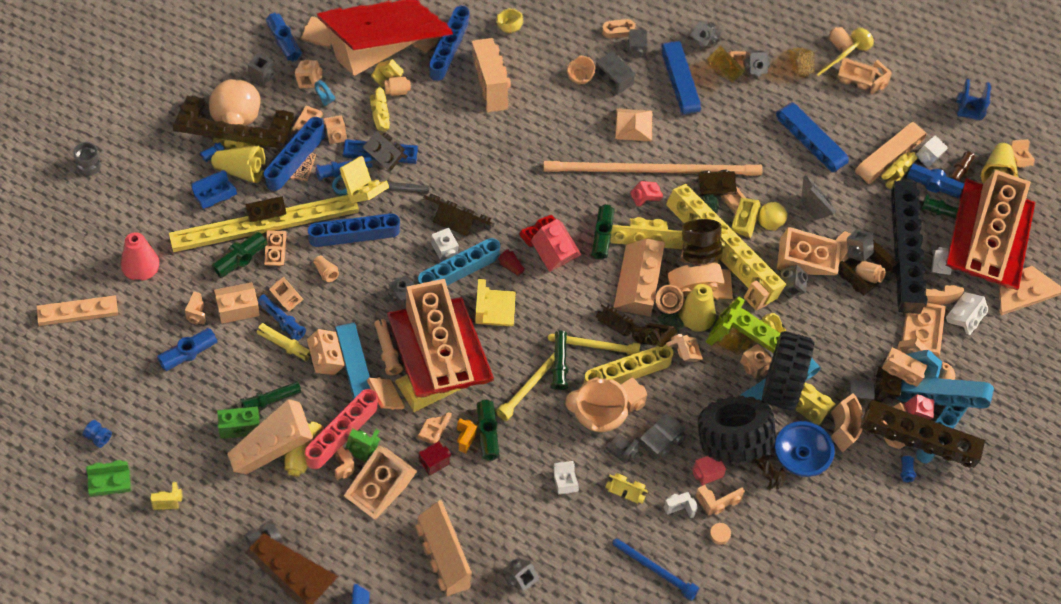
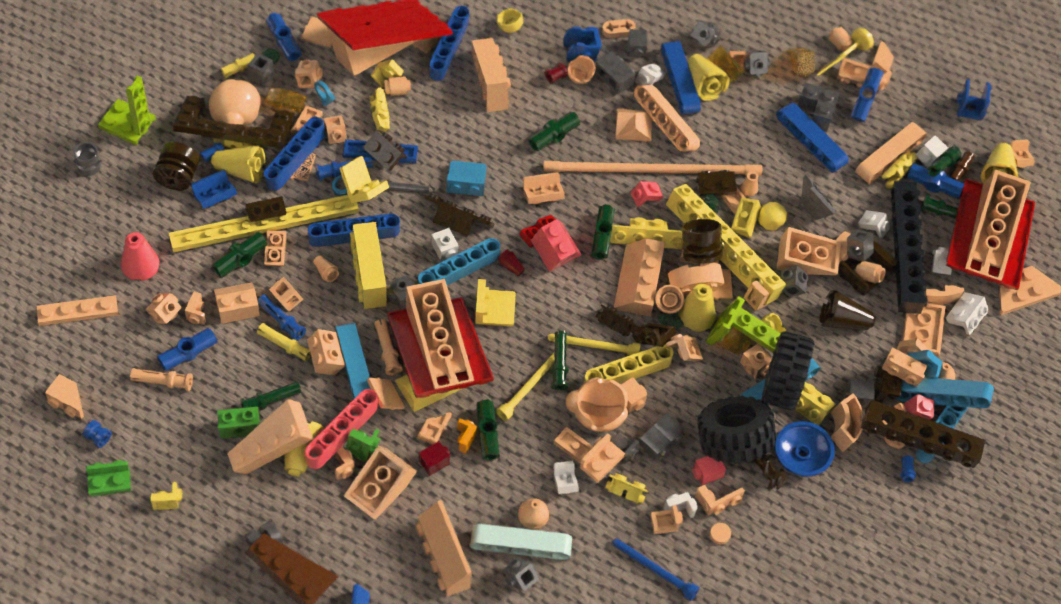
none -> light nougat slope [45,374,84,419]
none -> lime bracket [98,75,156,146]
none -> light nougat pin [130,368,193,391]
none -> light nougat brick [145,293,182,324]
none -> dark brown wheel [152,142,200,191]
none -> light yellow pin [220,53,255,78]
none -> clear green plate [262,48,280,65]
none -> clear yellow slope [265,88,307,113]
none -> light yellow brick [350,222,387,309]
none -> dark azure bracket [447,161,487,196]
none -> light aqua beam [470,524,572,560]
none -> light nougat helmet [518,498,549,530]
none -> light nougat bracket [523,172,565,204]
none -> dark green piece [528,111,580,151]
none -> dark red bush [544,62,568,84]
none -> light nougat hinge [554,427,593,464]
none -> blue piece [563,27,602,63]
none -> light nougat bracket [580,434,625,483]
none -> light nougat beam [634,85,700,152]
none -> white bracket [635,64,666,85]
none -> light nougat bracket [650,505,682,534]
none -> light yellow cone [687,54,730,101]
none -> light nougat cone [740,172,758,196]
none -> flat silver brick [798,82,839,131]
none -> dark brown cone [820,290,876,330]
none -> blue piece [850,67,884,122]
none -> white bracket [858,210,890,238]
none -> light nougat tile [872,41,894,71]
none -> dark green pin [927,146,962,177]

